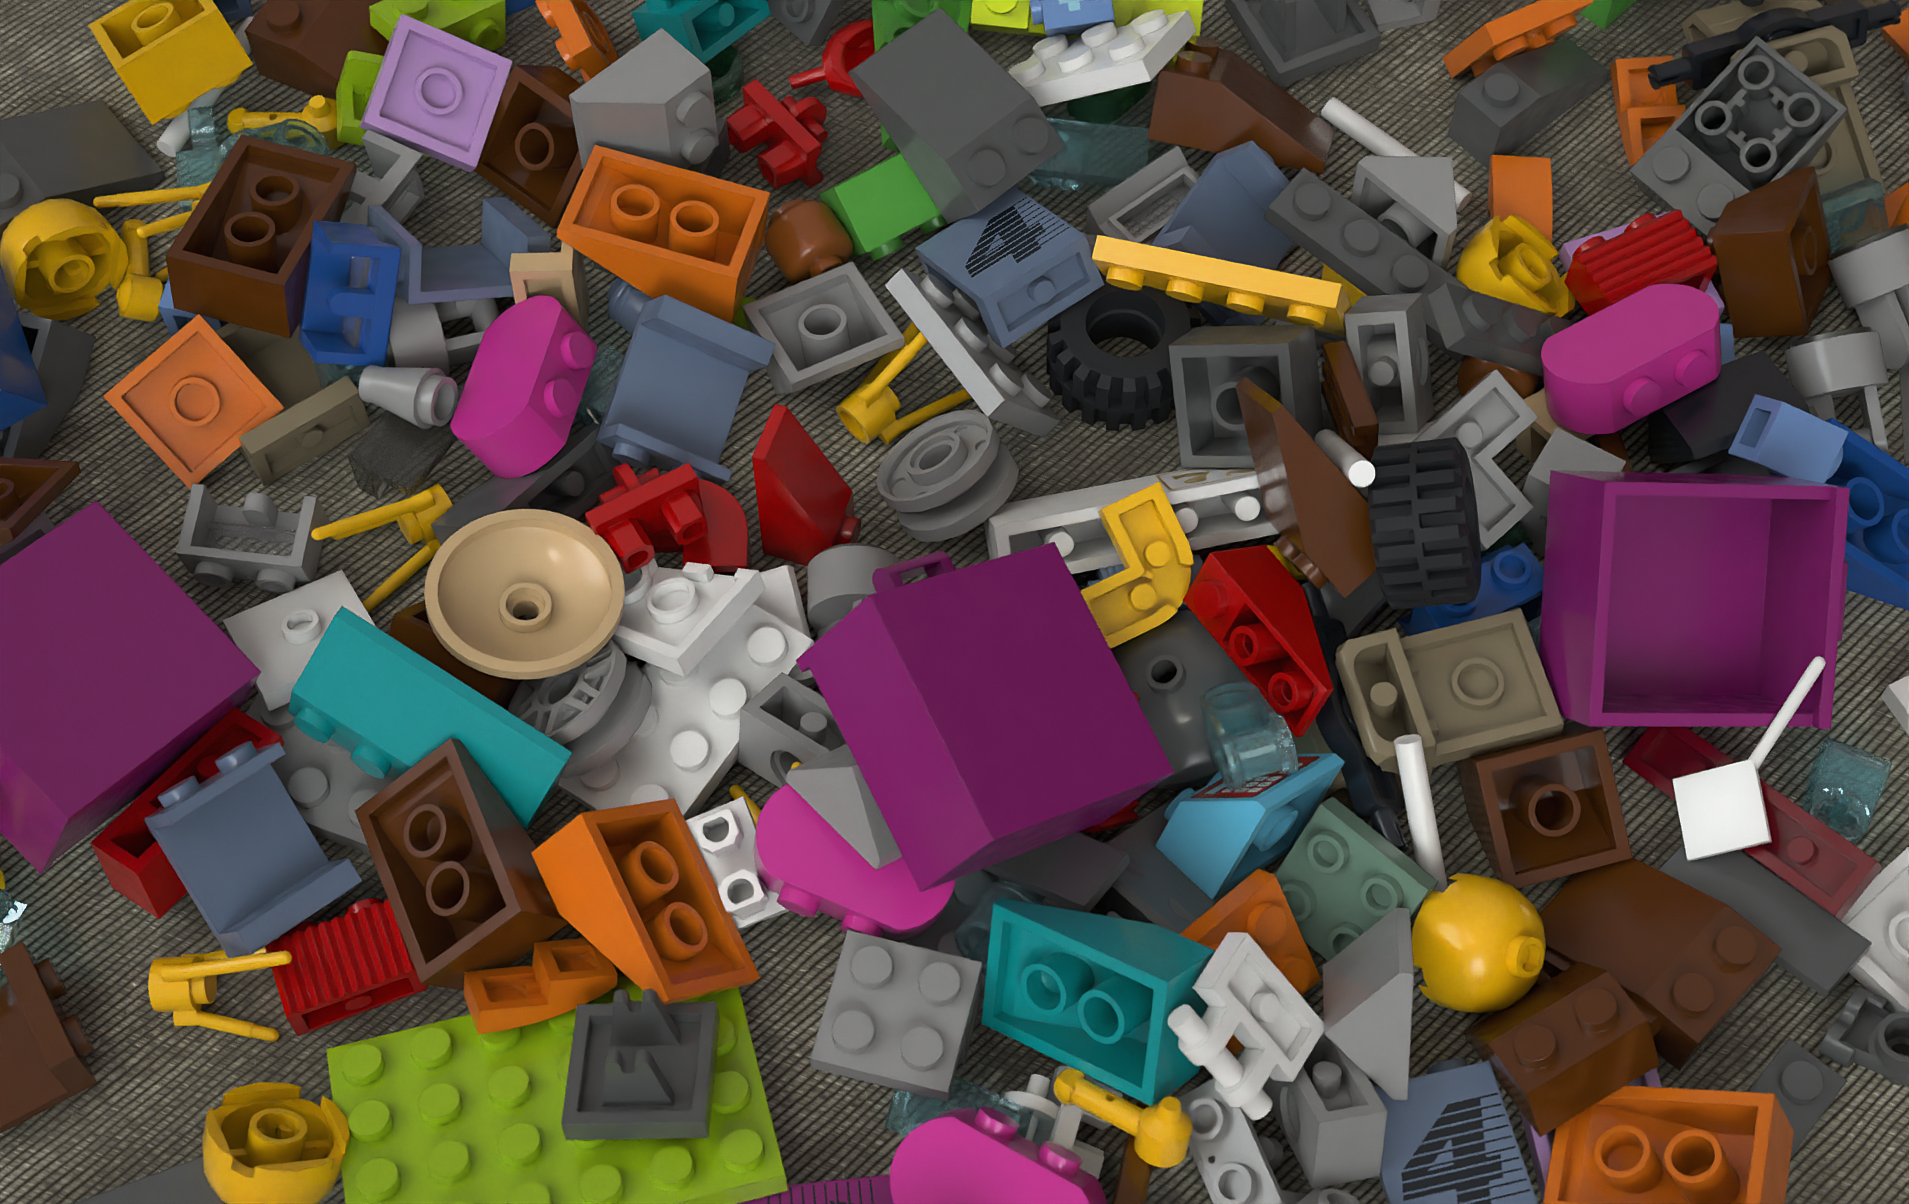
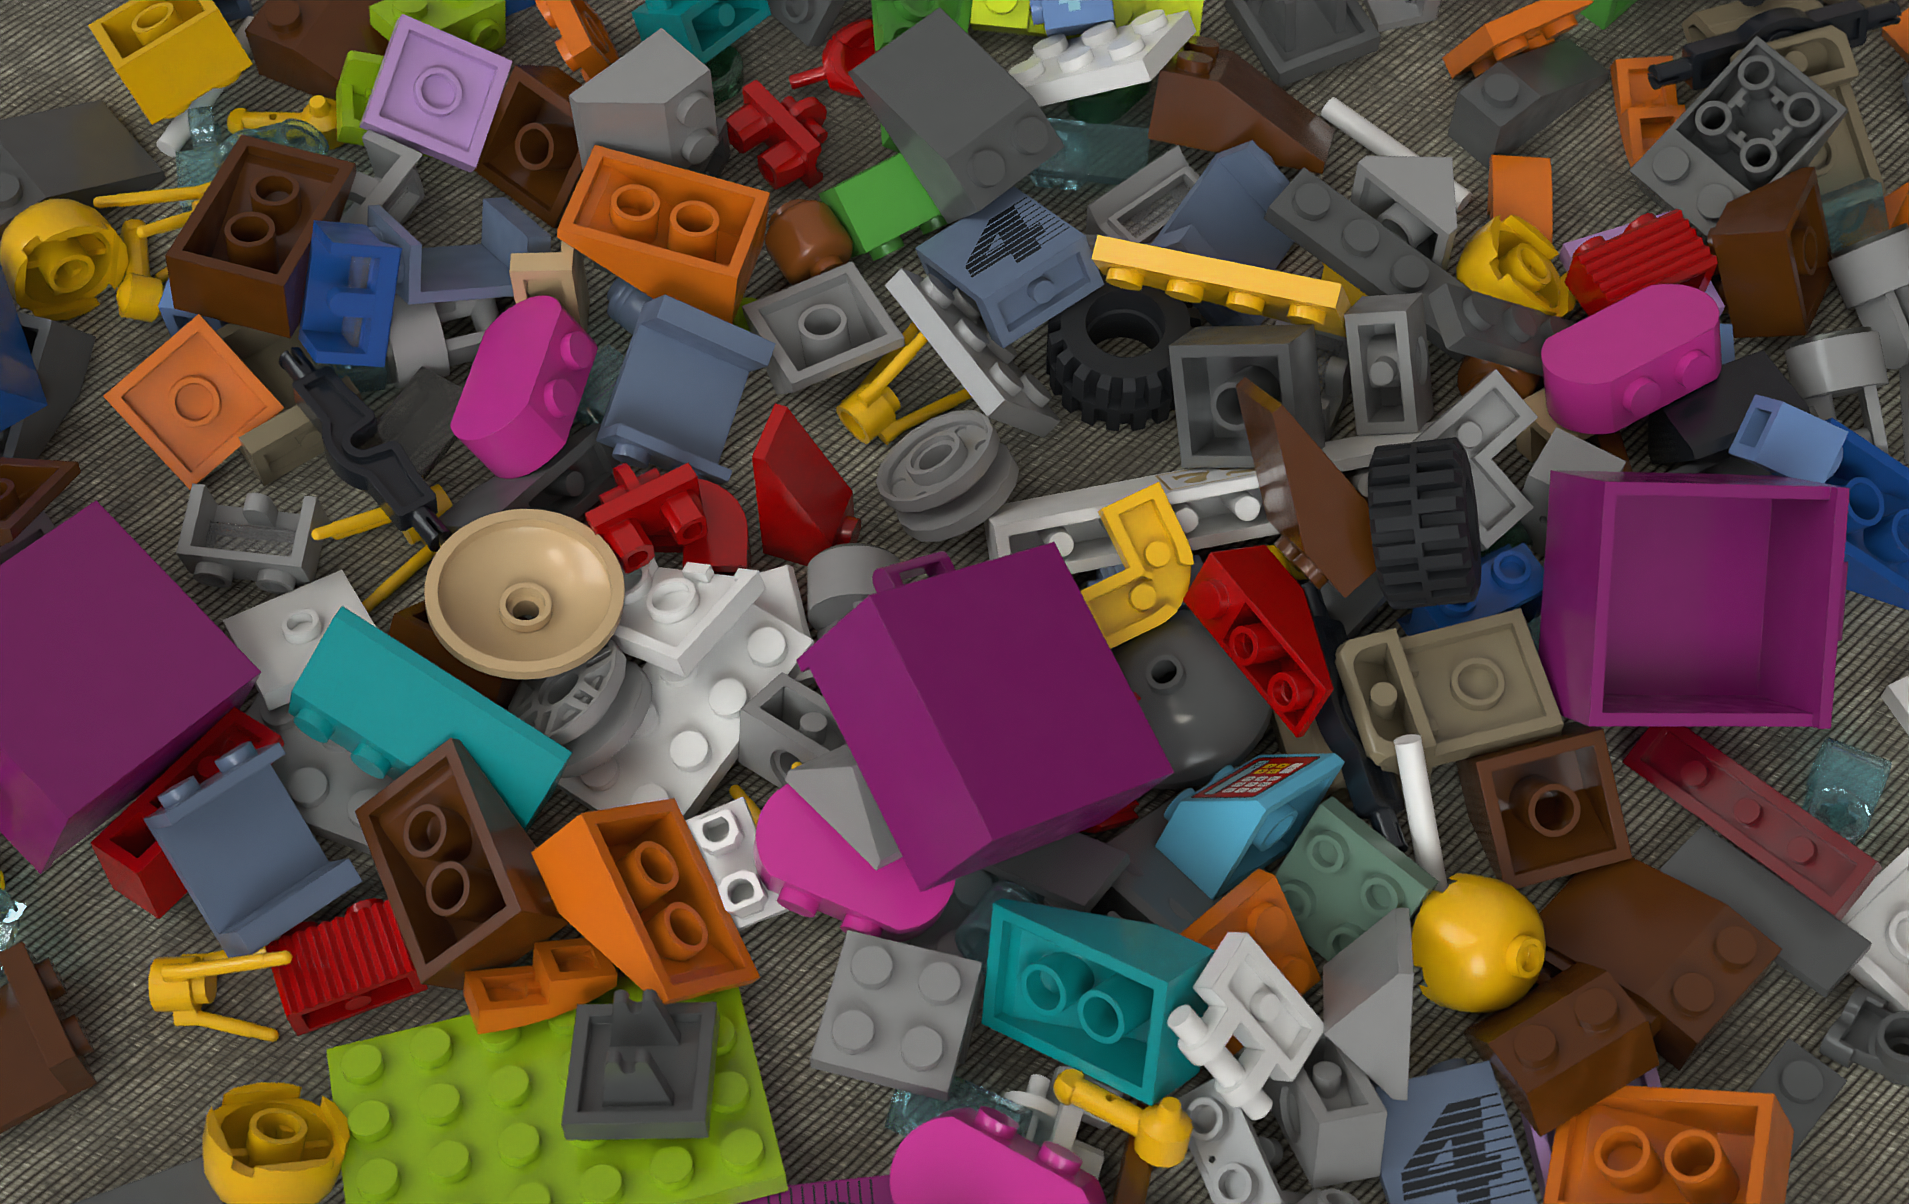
light grey cone [358,365,458,429] -> none
clear light blue piece [1200,682,1299,792] -> none
white bar [1314,429,1376,487] -> none
reddish brown tile [1321,340,1379,462] -> none
white piece [1672,656,1826,861] -> none
none -> black piece [279,347,453,552]

